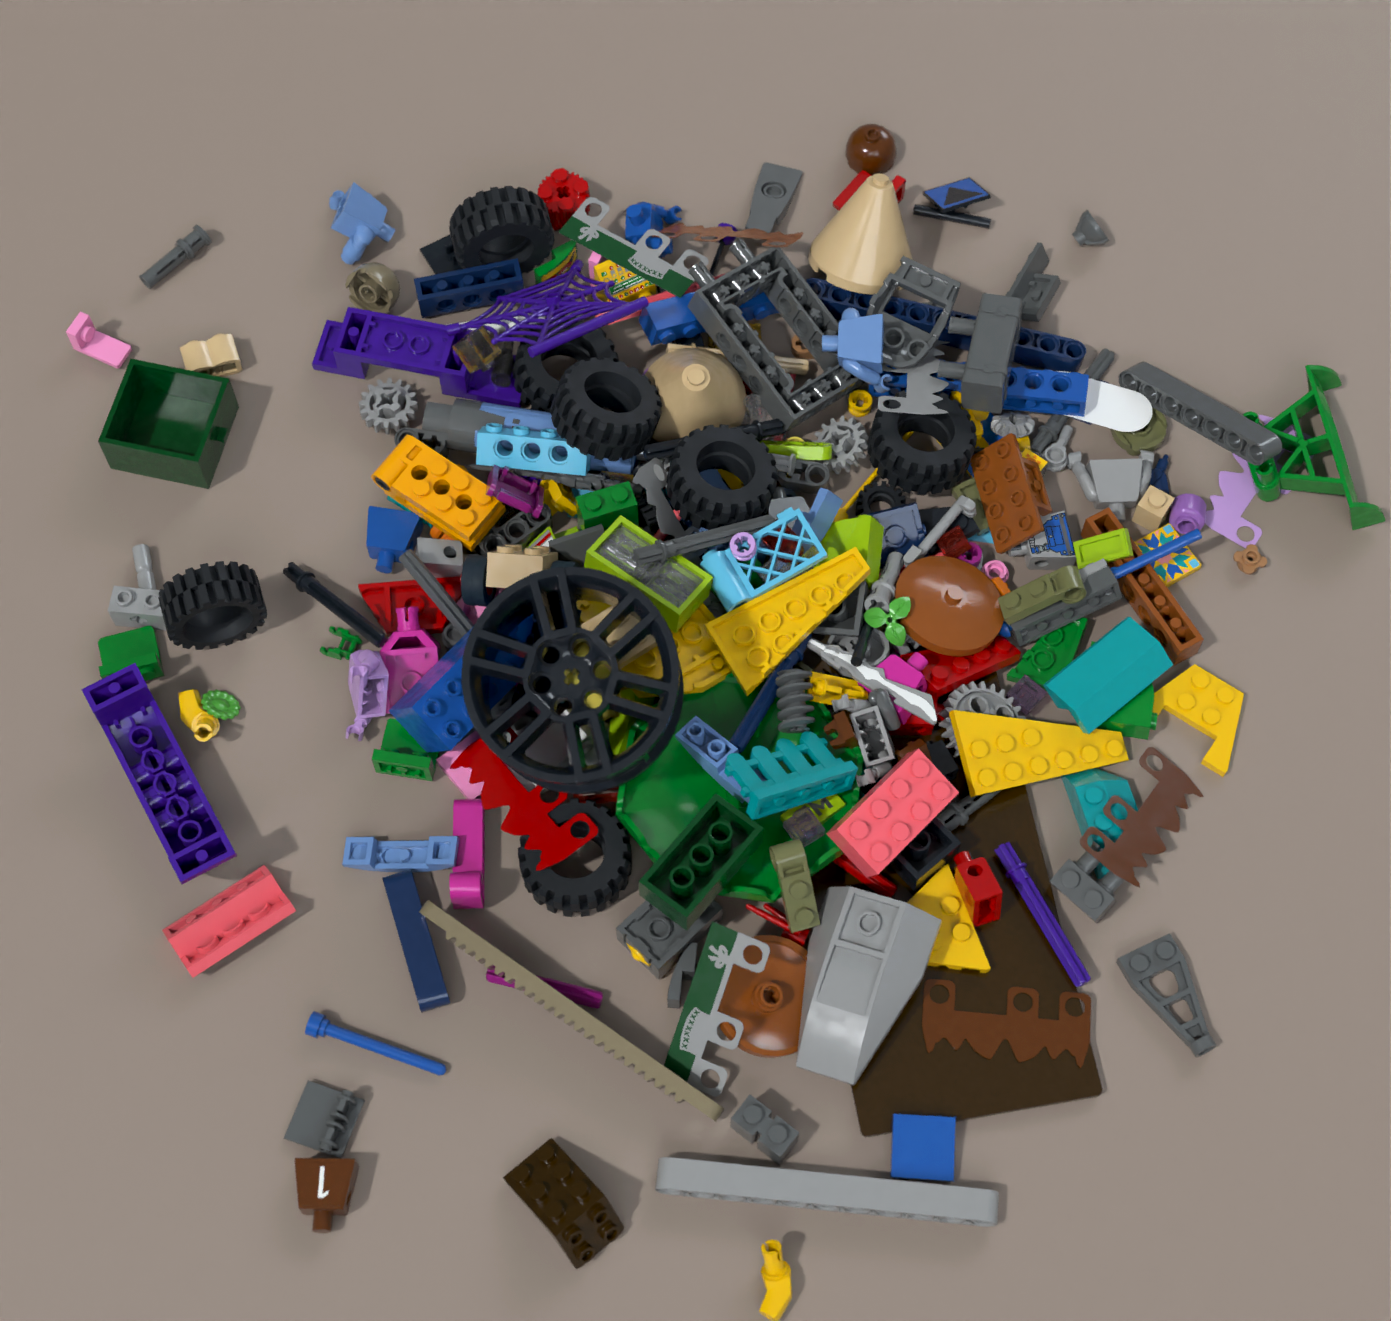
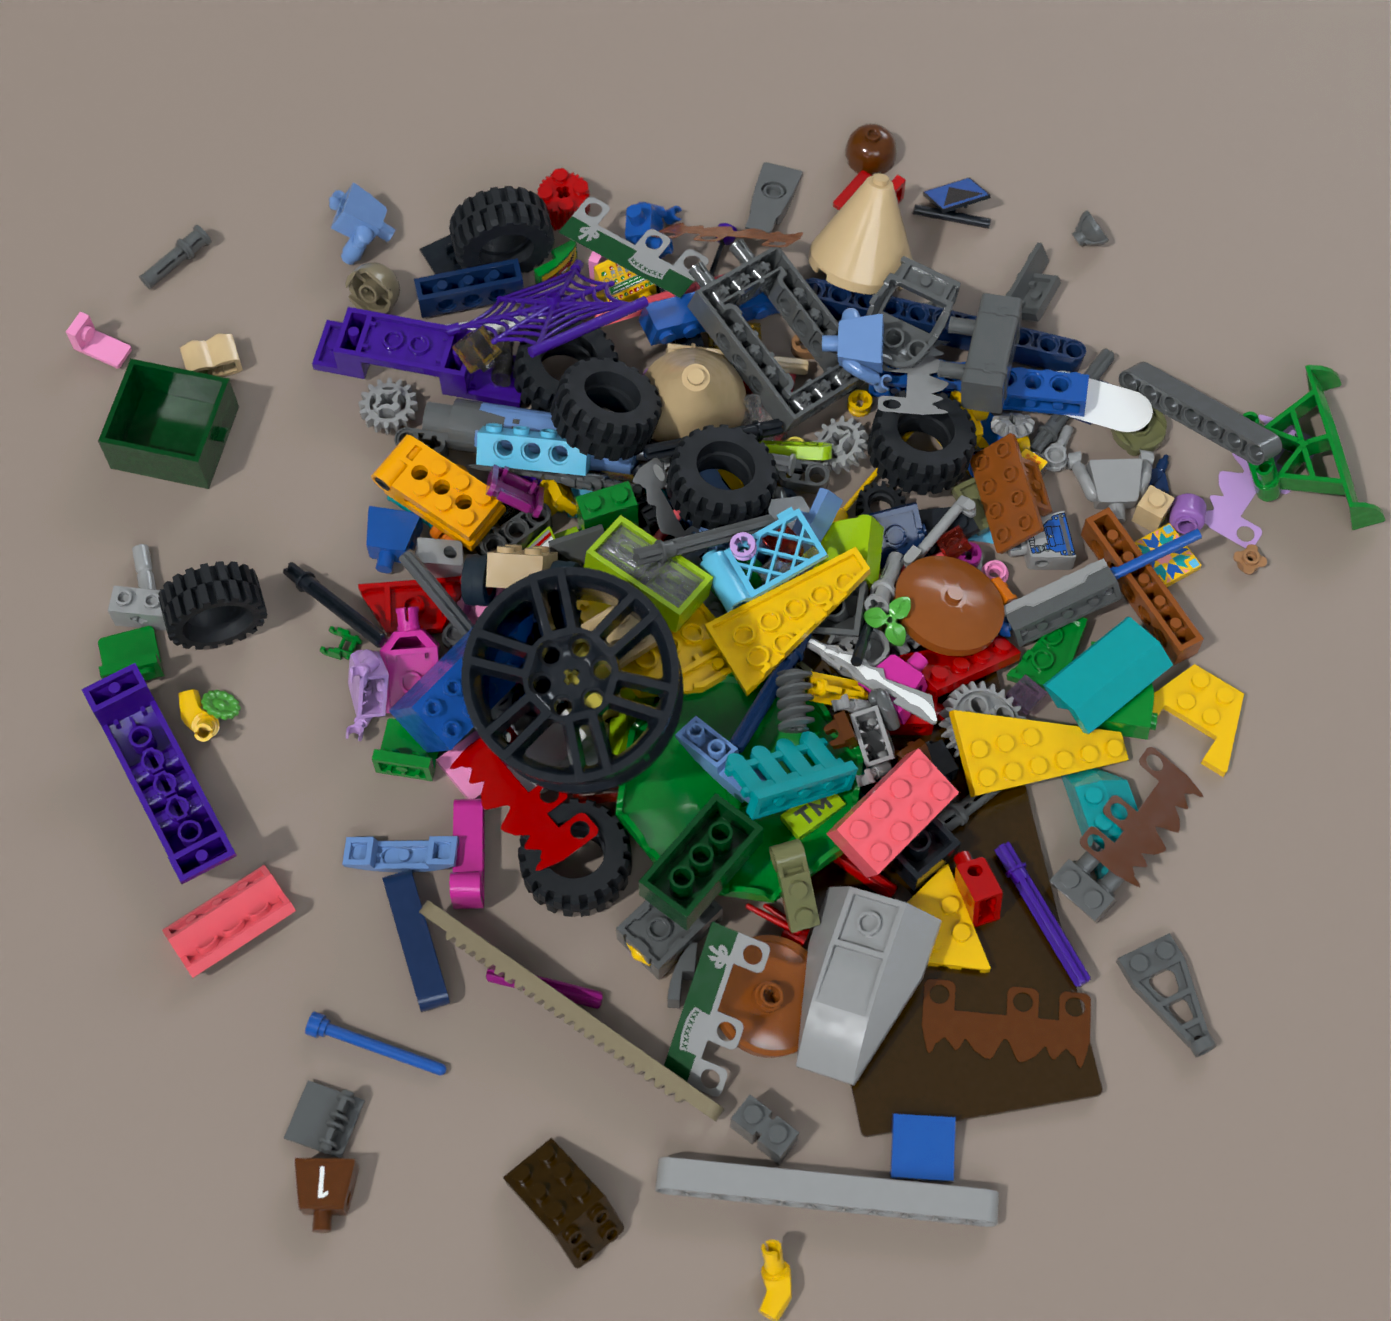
tile [783,807,825,848] -> none
olive plate [998,565,1087,625] -> none
lime tile [1073,528,1134,569] -> none

